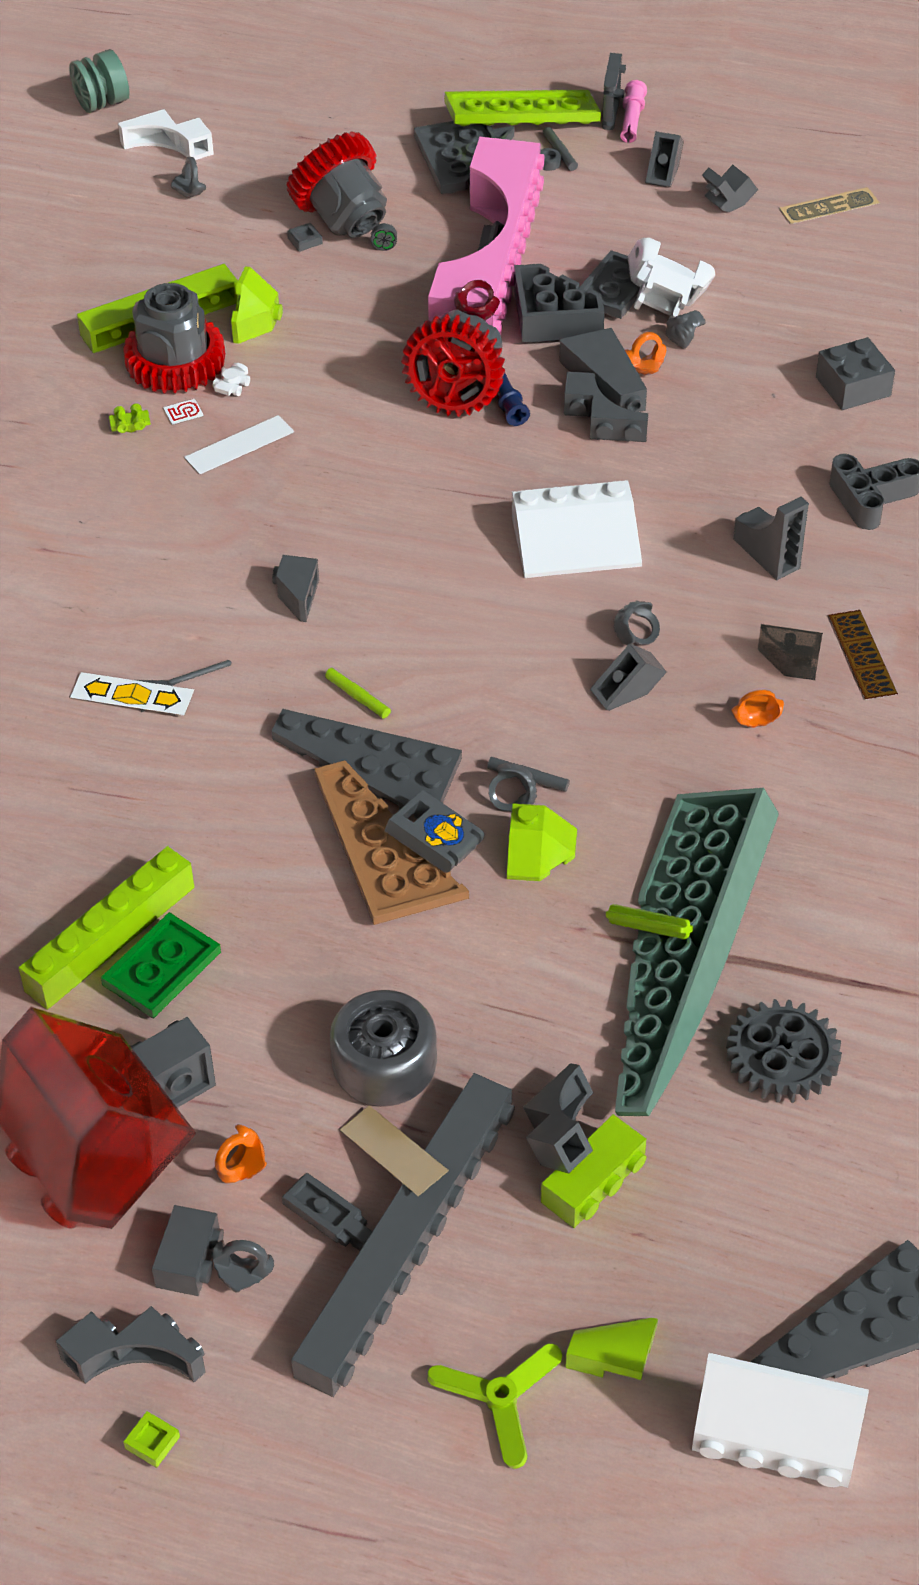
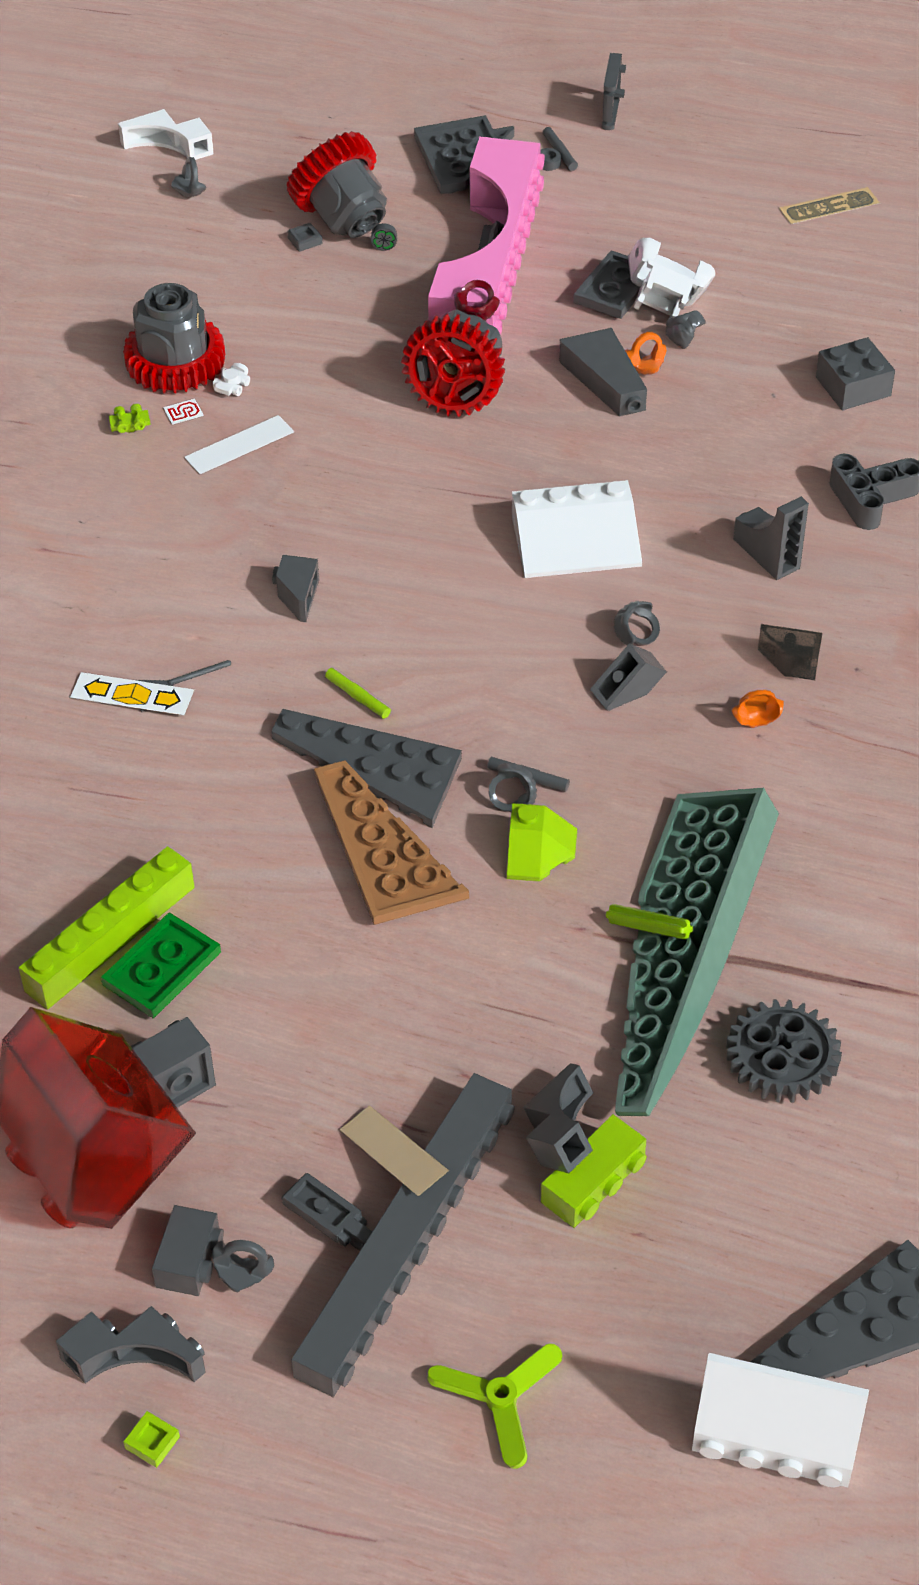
sand green wheel [69,49,130,113] -> none
lime brick [77,263,239,353] -> none
orange piece [215,1124,267,1183] -> none
lime slope [231,266,283,344] -> none
flat silver wheel [330,990,437,1106] -> none
dark grey container [384,790,485,873] -> none
lime plate [444,90,601,126] -> none
dark blue pin [497,373,530,426] -> none
dark grey brick [514,264,605,342] -> none
dark grey arch [564,372,648,442] -> none
lime slope [566,1318,658,1380] -> none
bright pink pin [620,80,647,143] -> none
dark grey slope [645,131,684,187] -> none
dark grey brick [702,164,758,212] -> none
sticker [829,610,898,700] -> none

